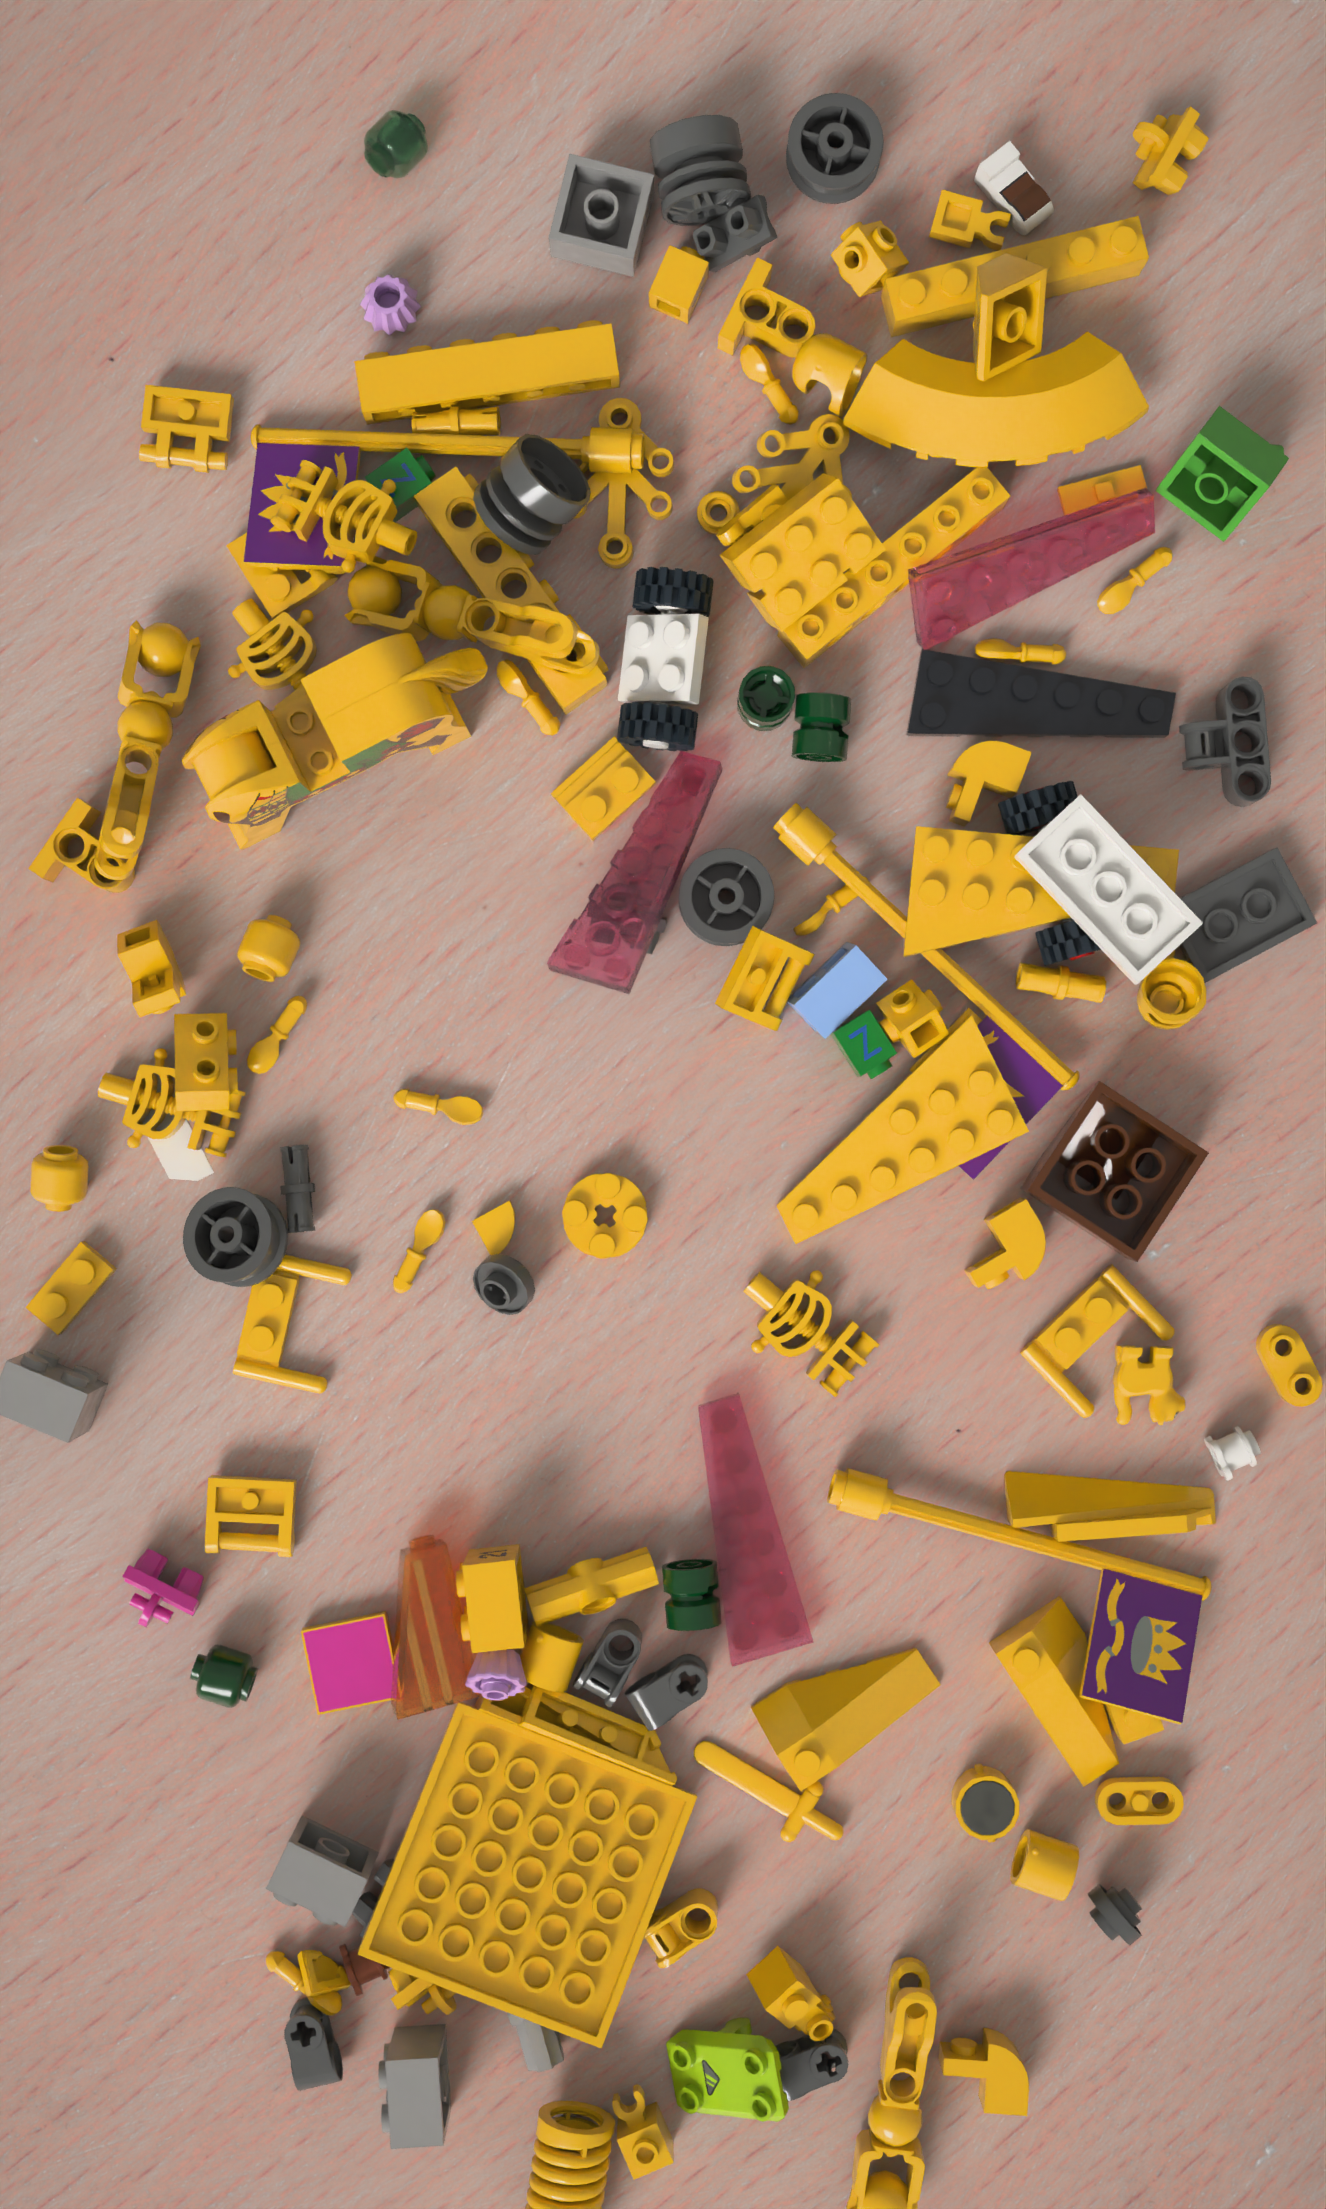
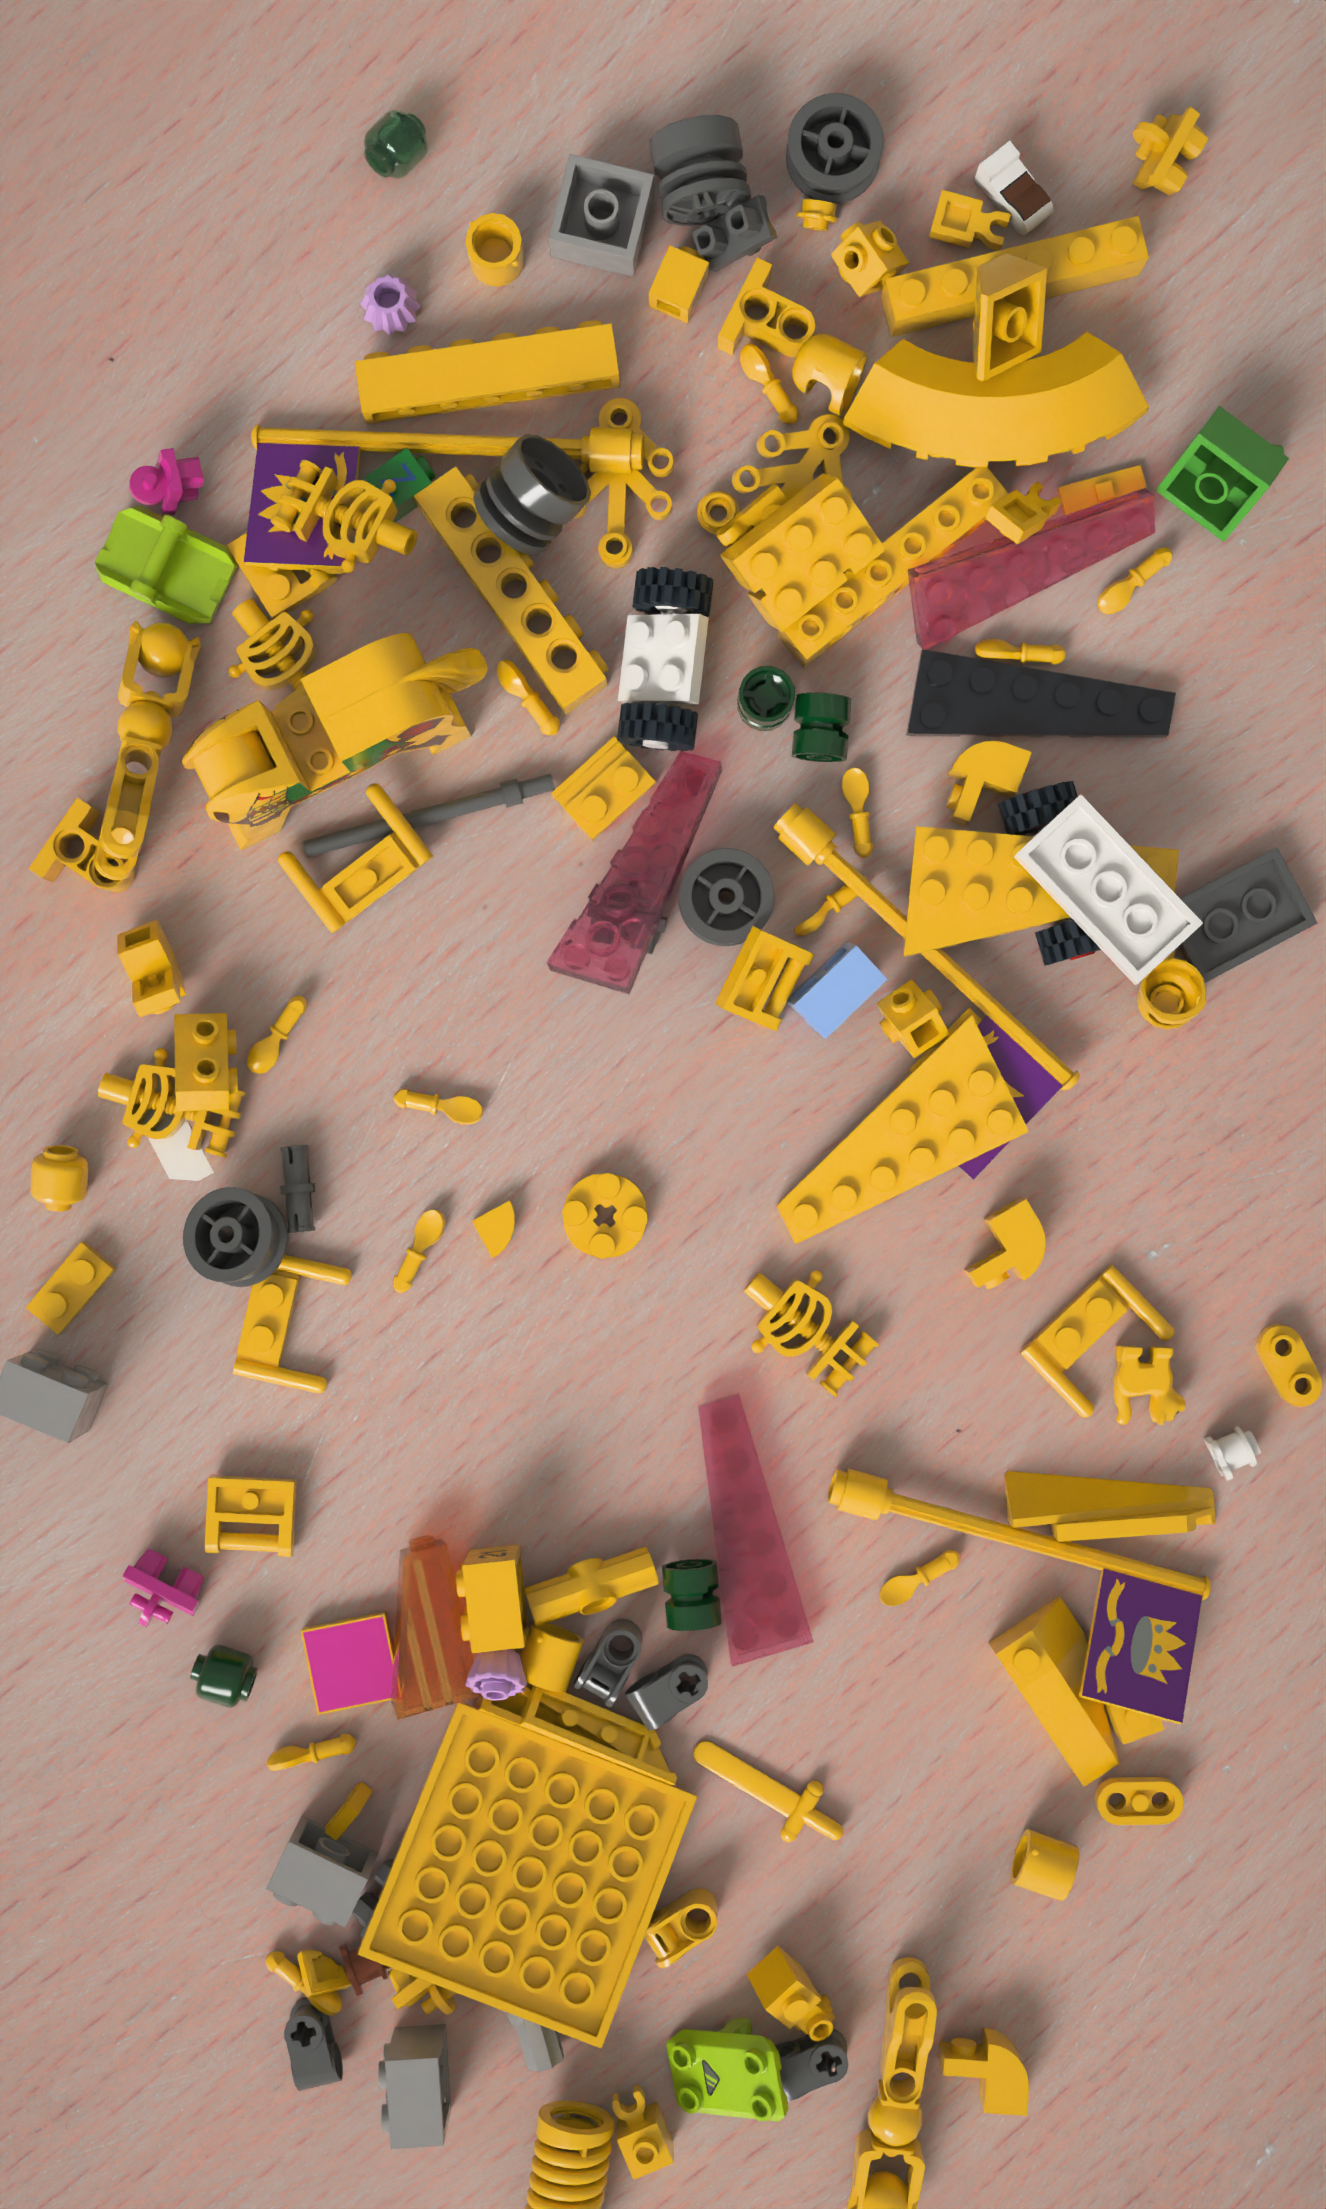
yellow plate [139,385,234,473] -> none
yellow head [237,915,300,982] -> none
yellow piece [344,556,599,675] -> none
yellow pin [412,406,501,436] -> none
dark grey plate [473,1254,535,1315] -> none
yellow wedge [751,1648,941,1791] -> none
green brick [831,1010,898,1079] -> none
piece [951,1763,1020,1843] -> none
yellow pin [1015,962,1106,1003] -> none
reddish brown slope [1020,1081,1209,1262] -> none
dark grey plate [1088,1884,1142,1945] -> none
dark grey piece [1179,676,1271,807] -> none
none -> lime shield [95,505,238,624]
none -> dark pink hips [129,448,204,516]
none -> yellow piece [266,1734,357,1771]
none -> yellow plate [278,783,434,934]
none -> dark grey bar [303,774,555,857]
none -> yellow tile [324,1781,373,1841]
none -> yellow piece [465,213,525,287]
none -> yellow plate [796,199,838,231]
none -> yellow piece [842,767,874,858]
none -> yellow piece [879,1550,961,1607]
none -> yellow plate [985,481,1062,545]

